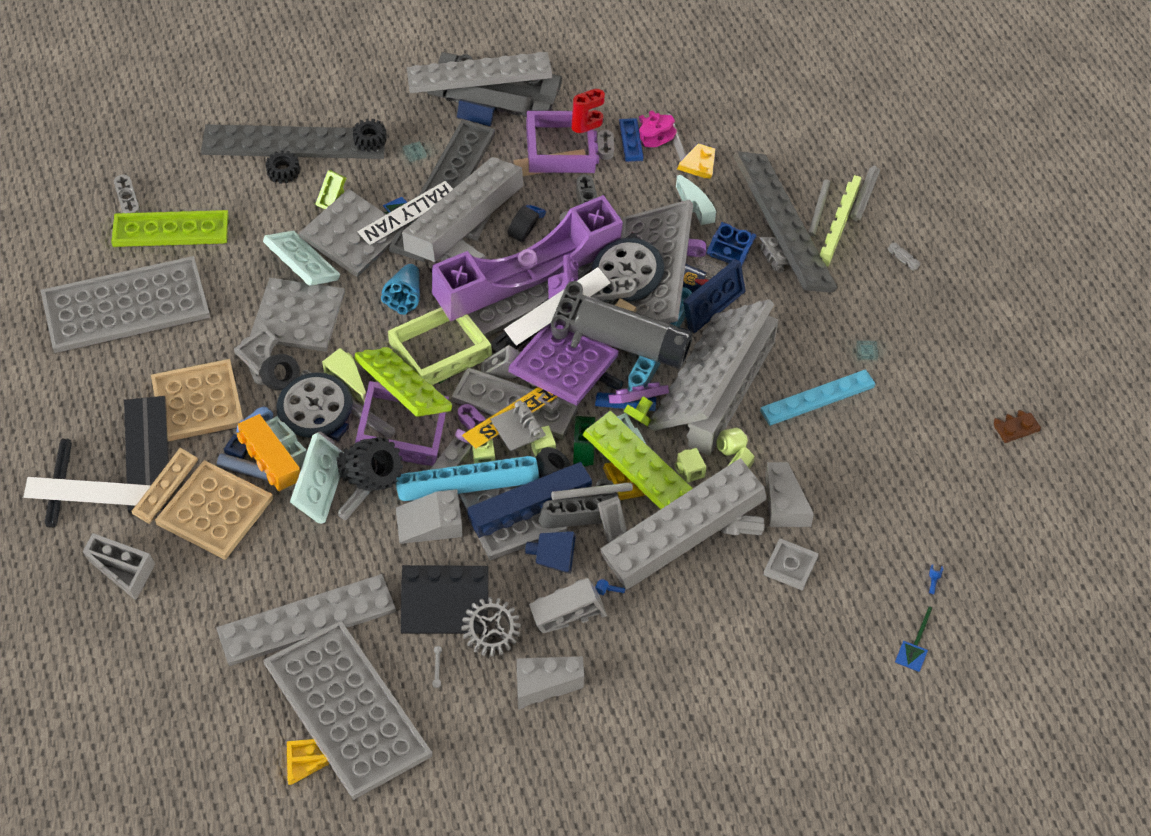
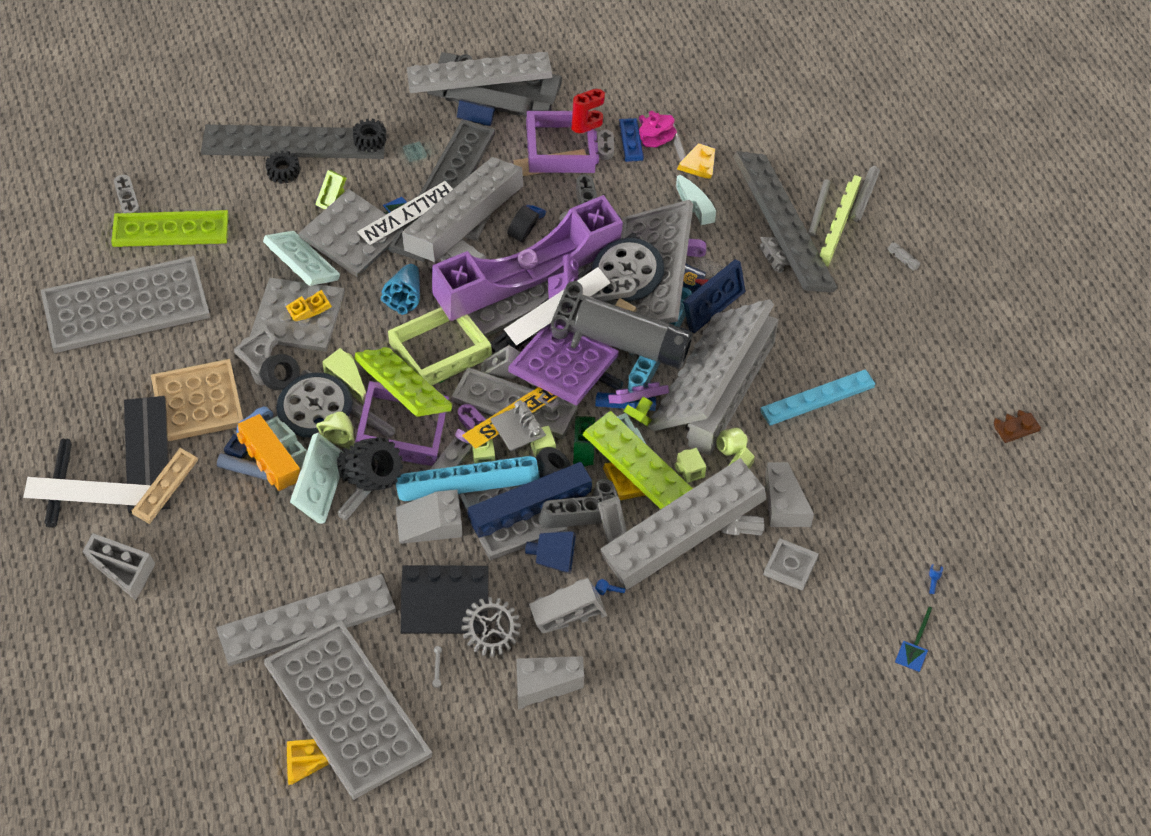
tan plate [155,460,273,560] -> none
light grey bar [551,482,633,500] -> none
blue slope [706,222,757,266] -> none
clear light blue tile [856,341,878,360] -> none
none -> yellow slope [286,290,332,322]
none -> yellowish green hat [316,412,356,449]

